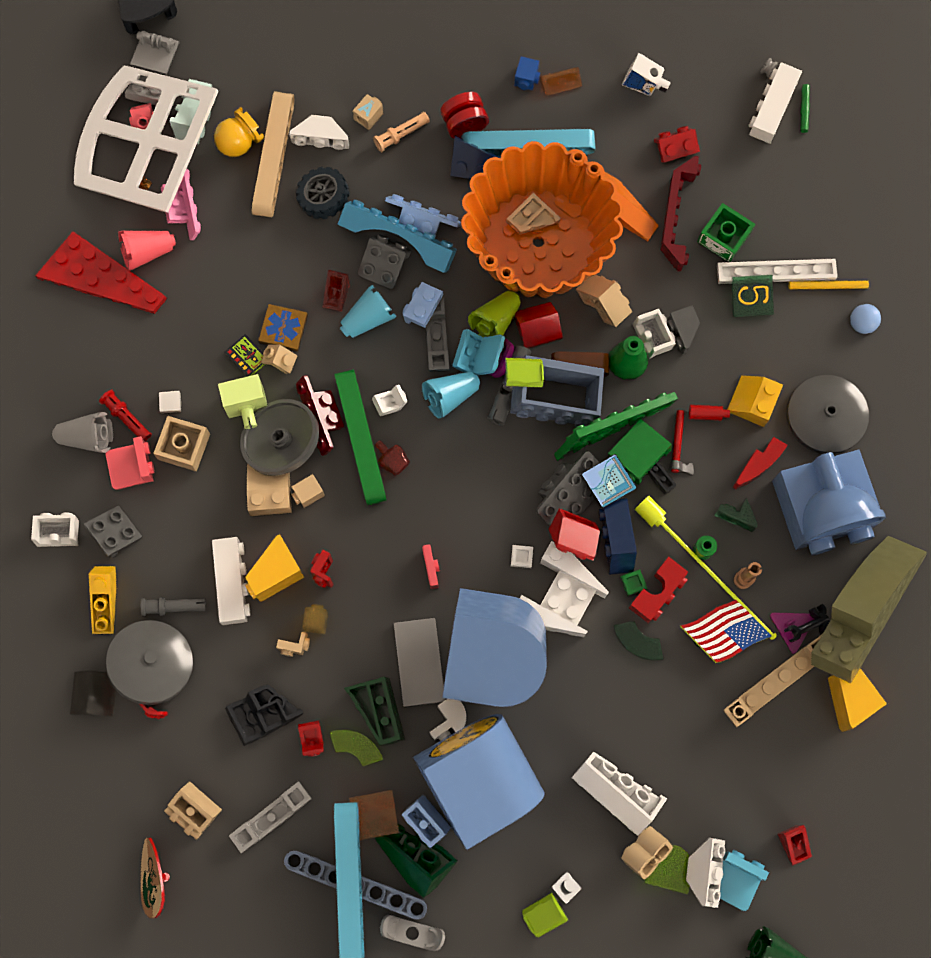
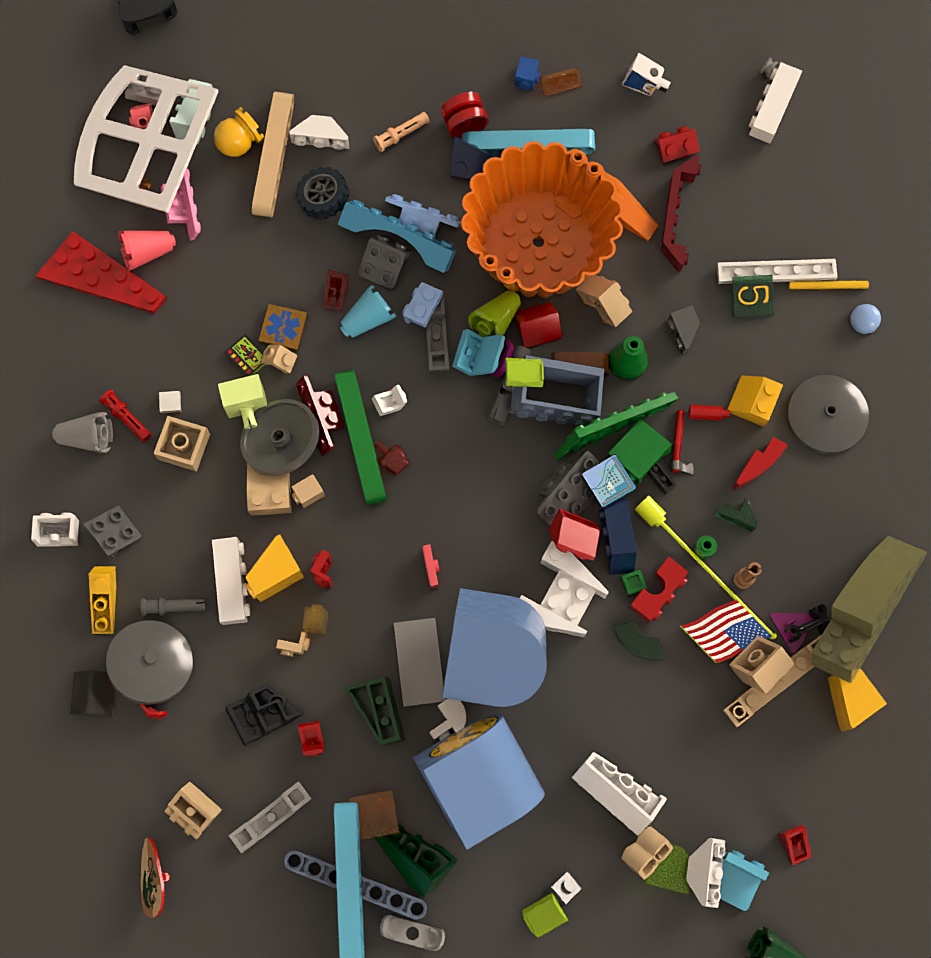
coral bracket [106,436,155,490] -> none
light grey hinge [130,31,179,75] -> none
clear neon green tile [330,730,383,767] -> none
tan brick [353,94,383,130] -> none
light blue brick [401,795,451,848] -> none
medium azure cone [422,372,480,418] -> none
tan wing [506,193,561,235] -> none
white tile [511,545,533,568] -> none
white window [633,309,676,359] -> none
green brick [697,203,755,262] -> none
medium blue piece [772,450,886,555] -> none
green piece [800,84,810,133] -> none
none -> tan brick [729,636,795,694]

